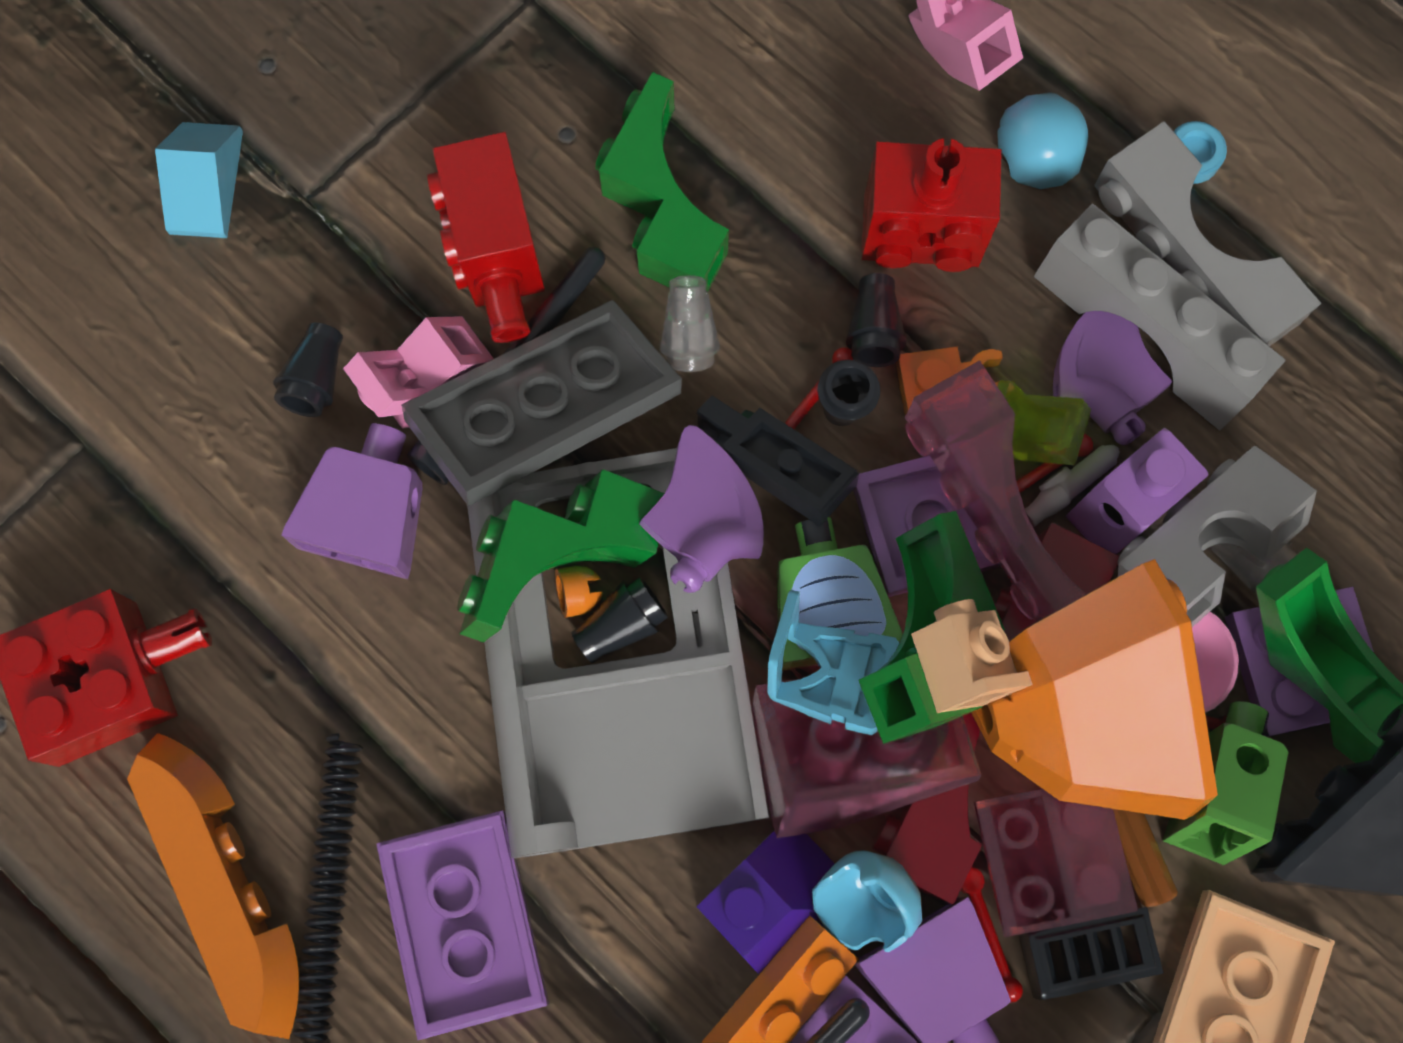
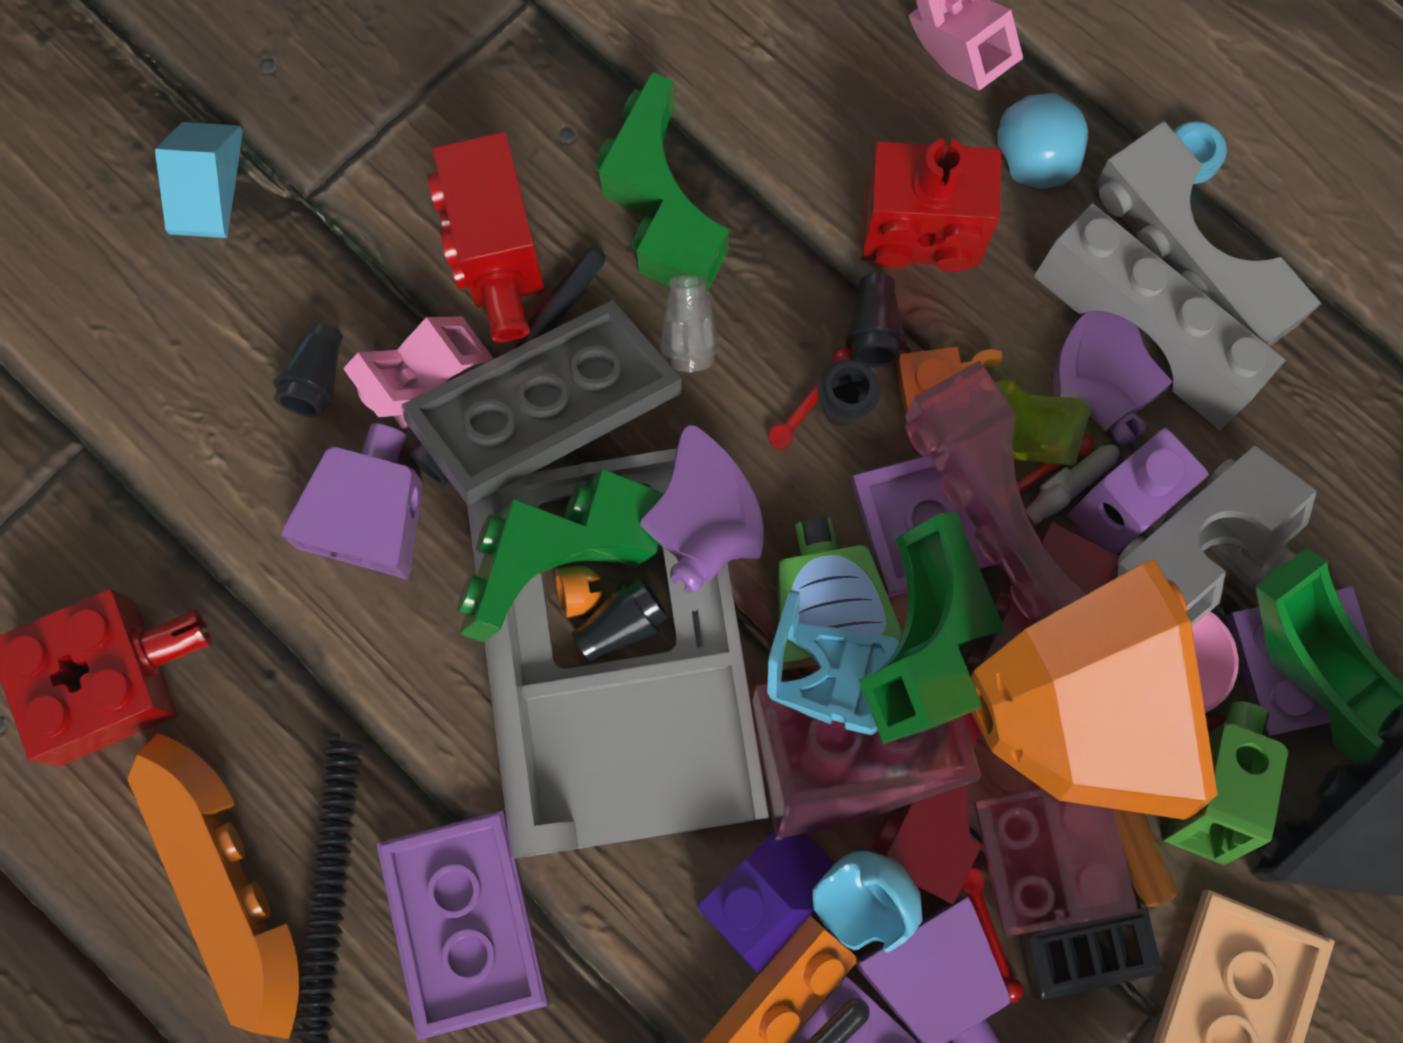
black hinge [696,395,859,526] -> none
light nougat brick [911,599,1033,713] -> none

